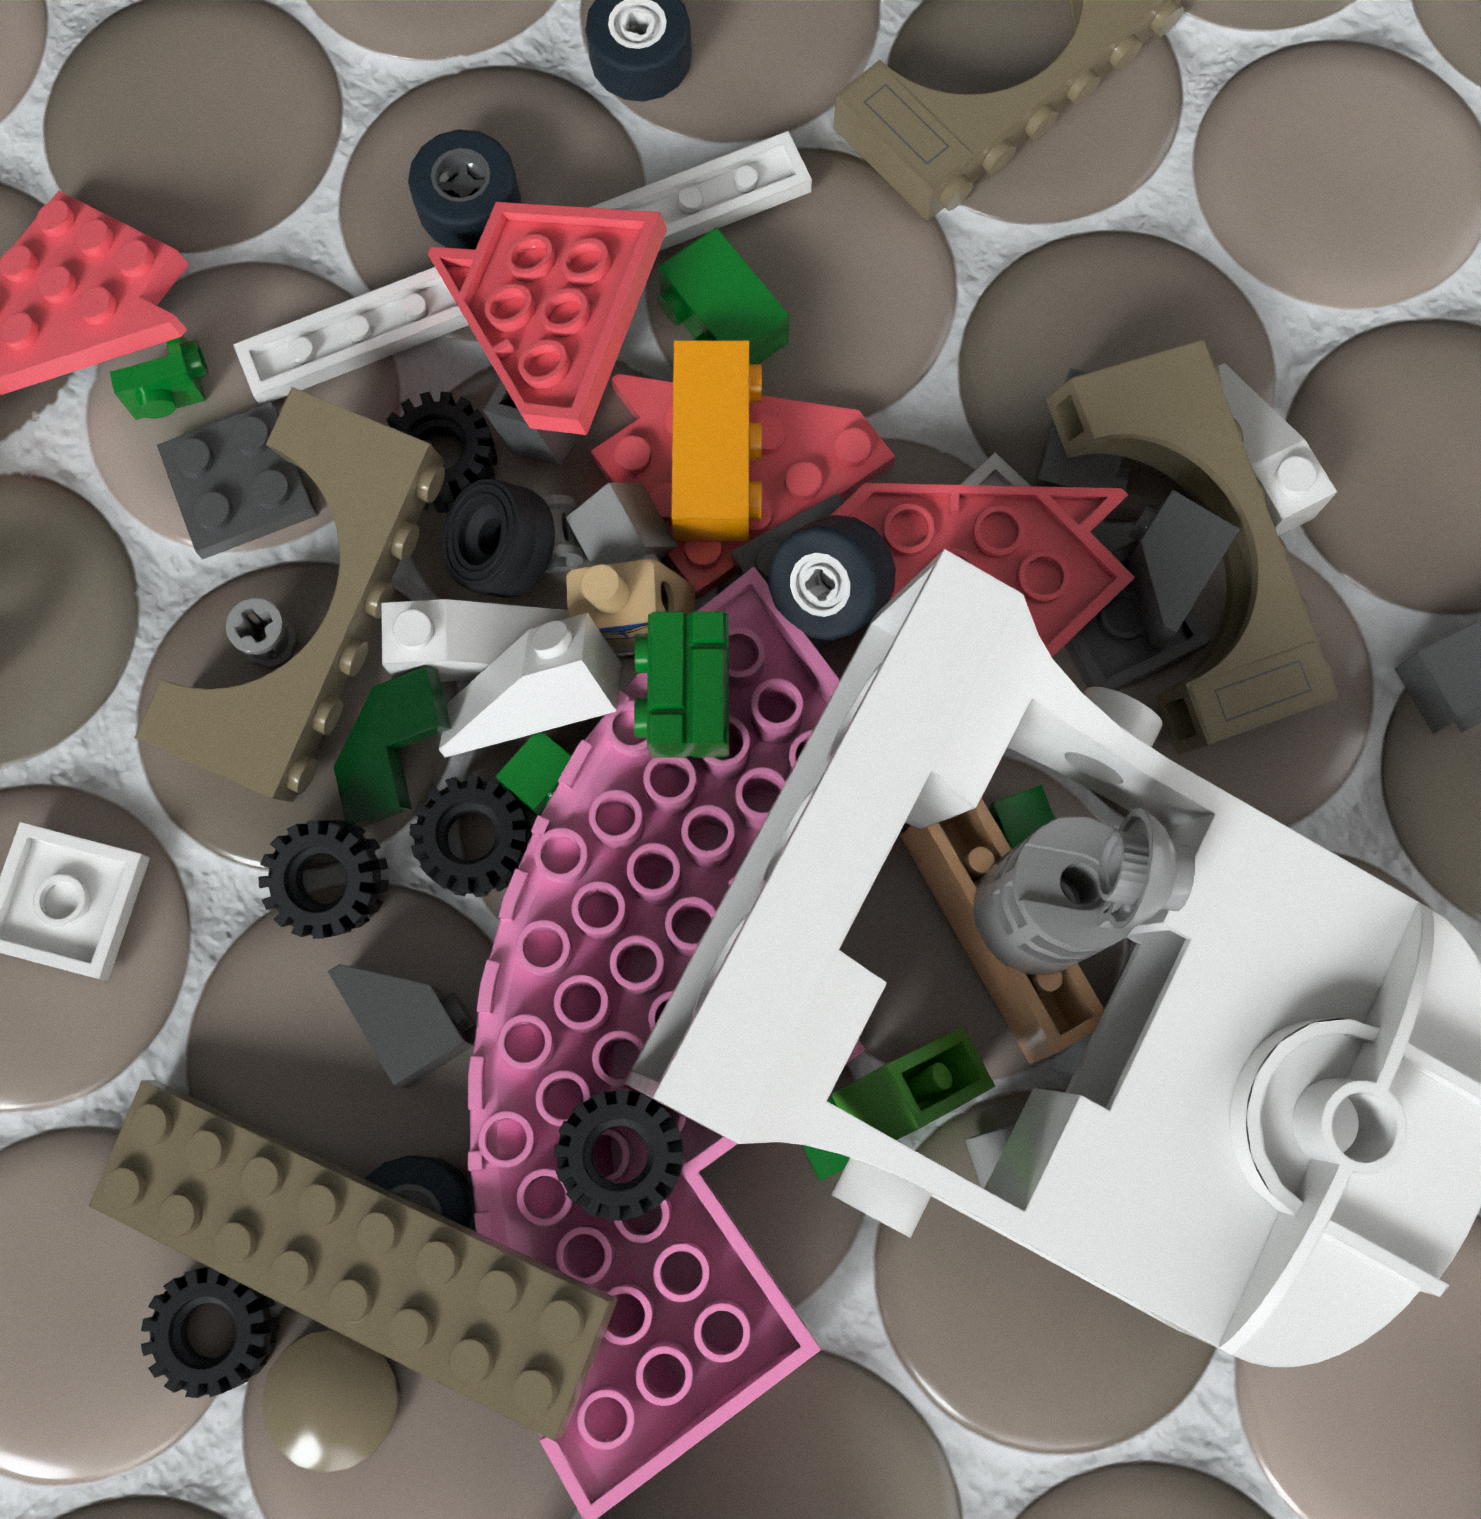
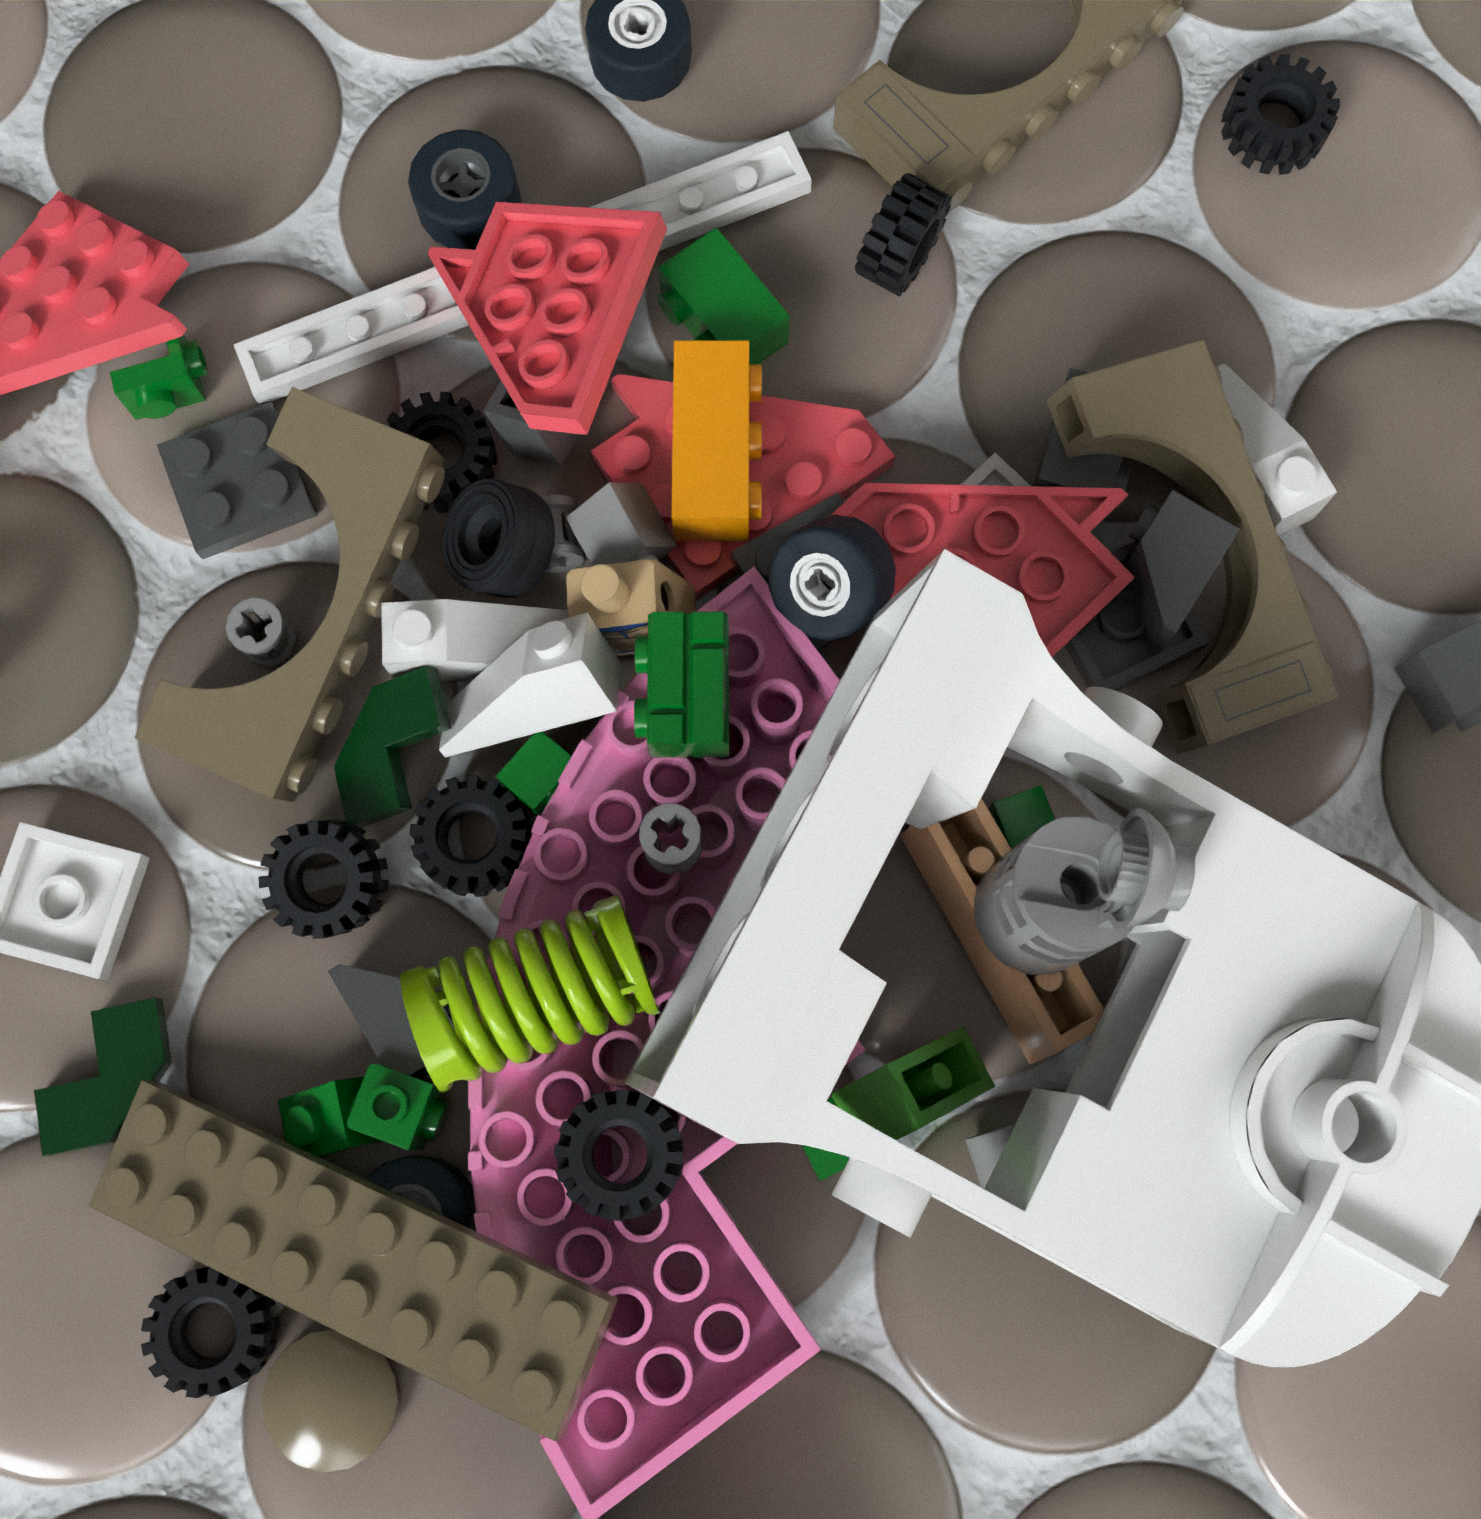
none -> dark green tile [34,997,172,1156]
none -> green bracket [277,1076,383,1158]
none -> green bracket [347,1064,450,1150]
none -> lime piece [400,894,660,1092]
none -> light grey bush [639,803,702,874]
none -> black tyre [855,173,952,296]
none -> black tyre [1221,54,1340,175]

